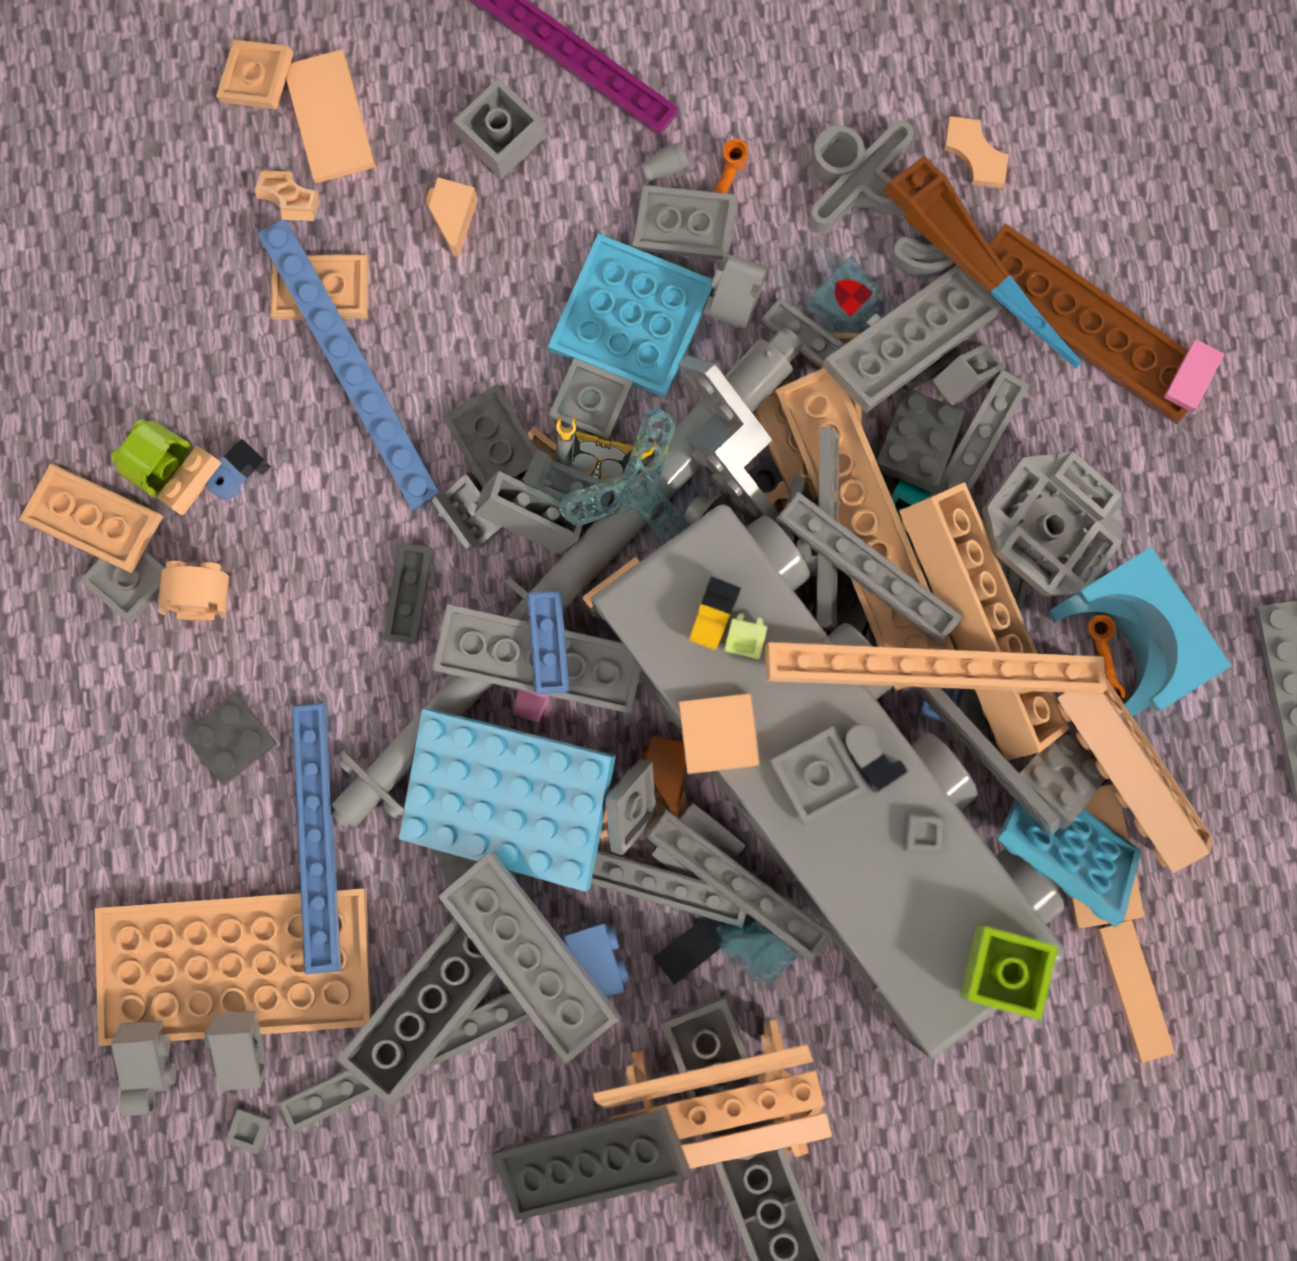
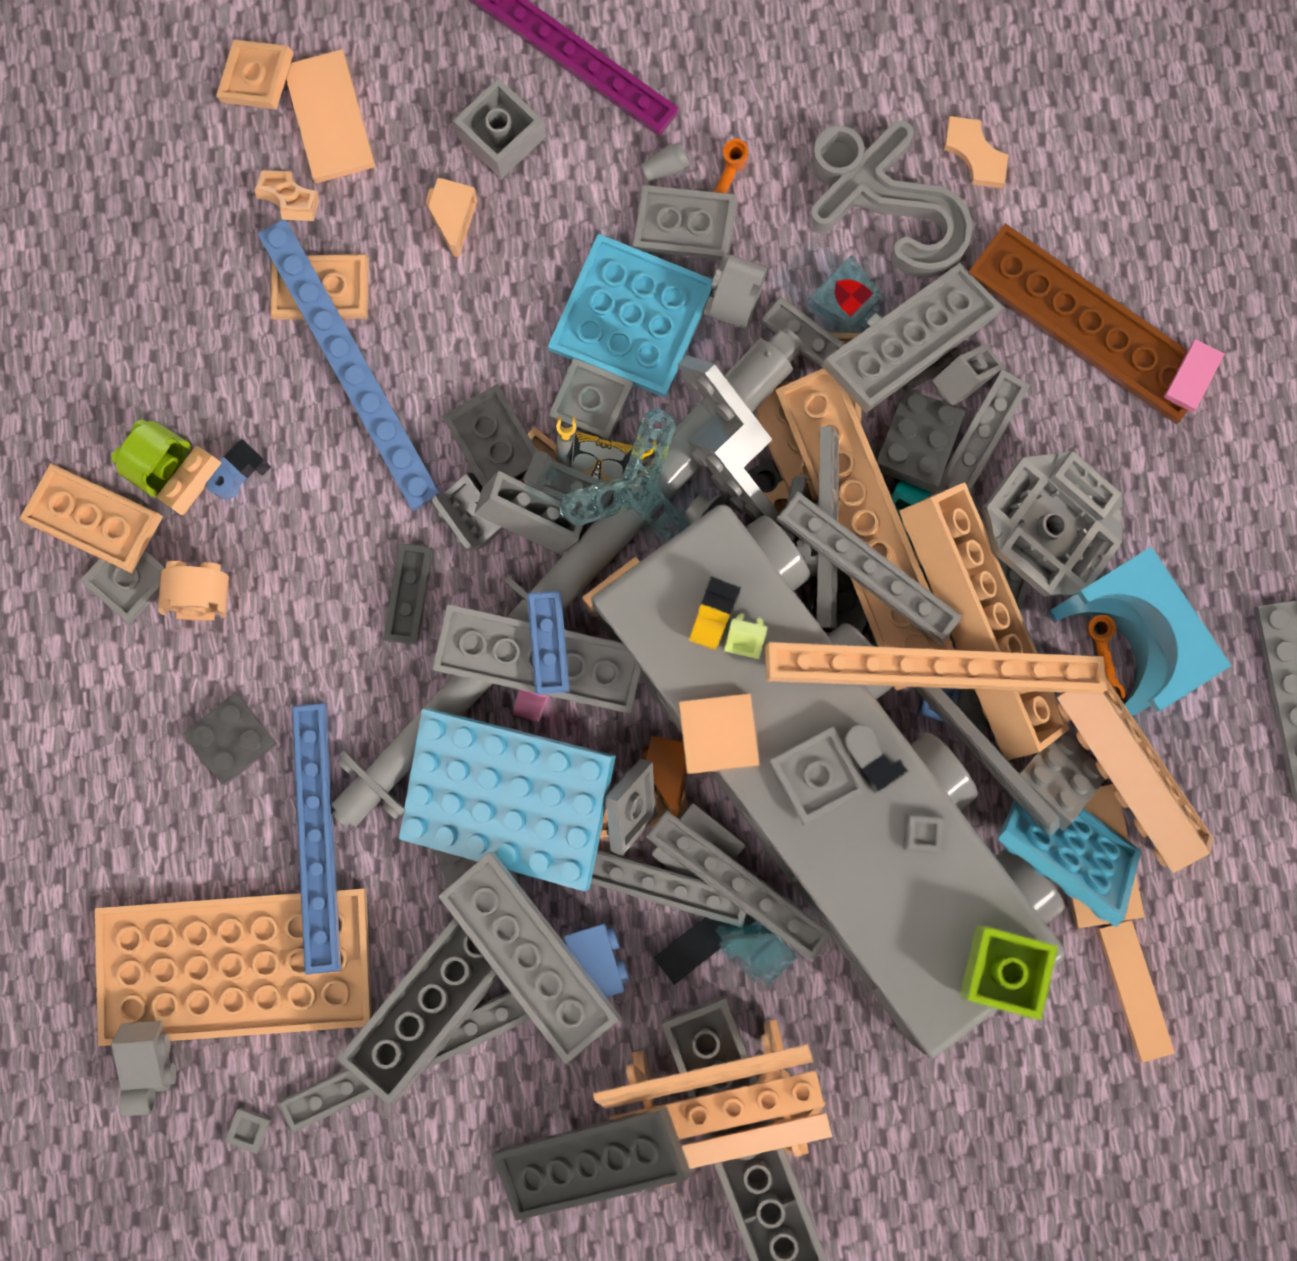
light grey brick [204,1011,267,1091] -> none
dark orange plate [883,156,1081,368] -> none

